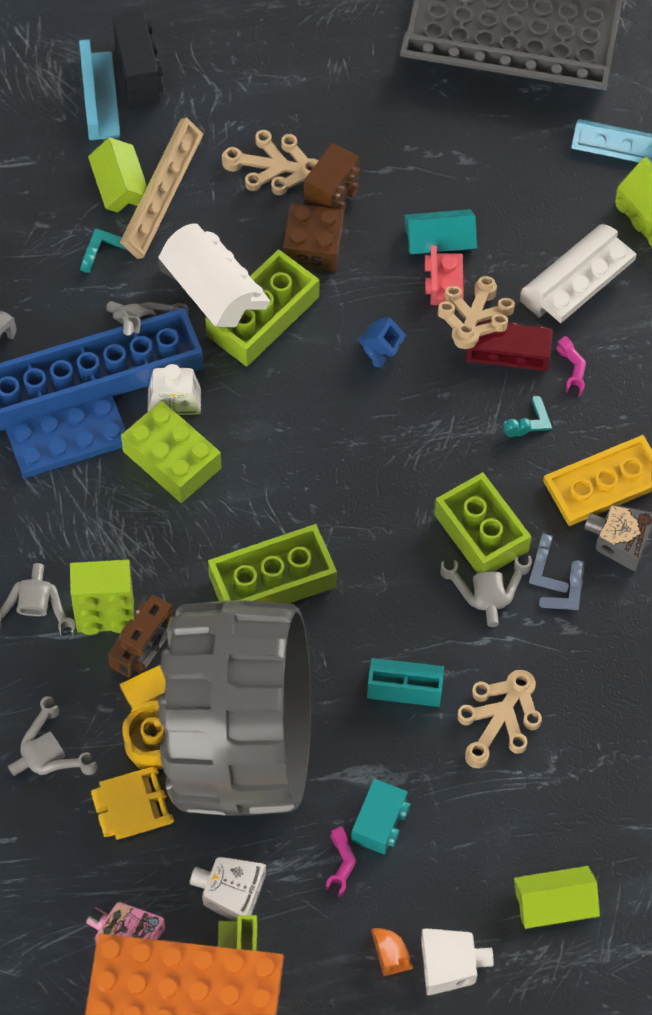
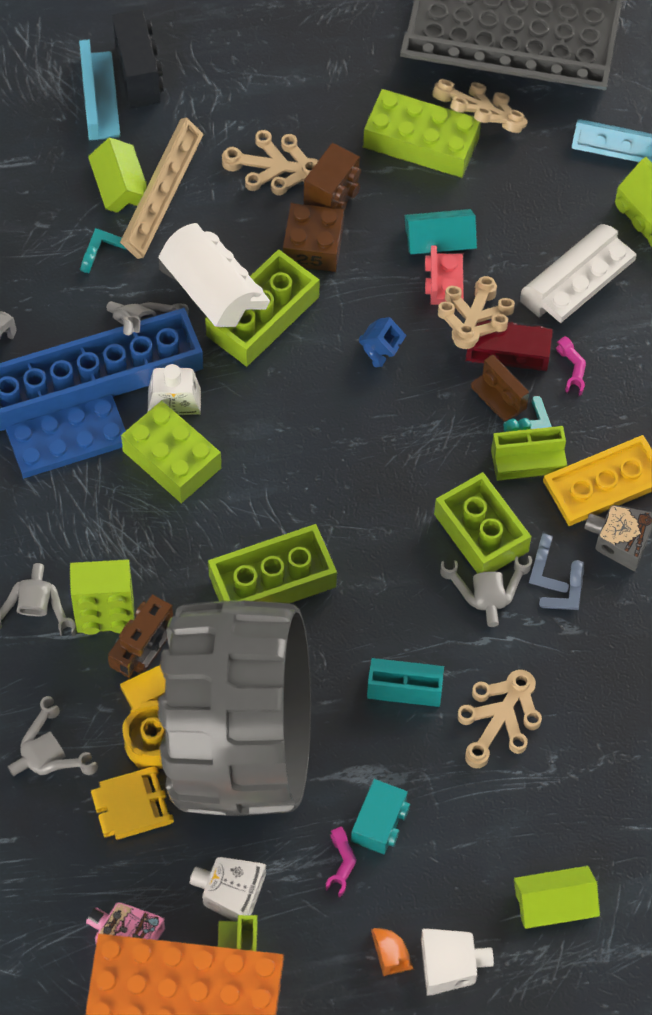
none -> lime brick [363,89,481,178]
none -> tan plant [432,79,527,133]
none -> reddish brown bracket [471,355,529,422]
none -> lime piece [491,426,567,481]

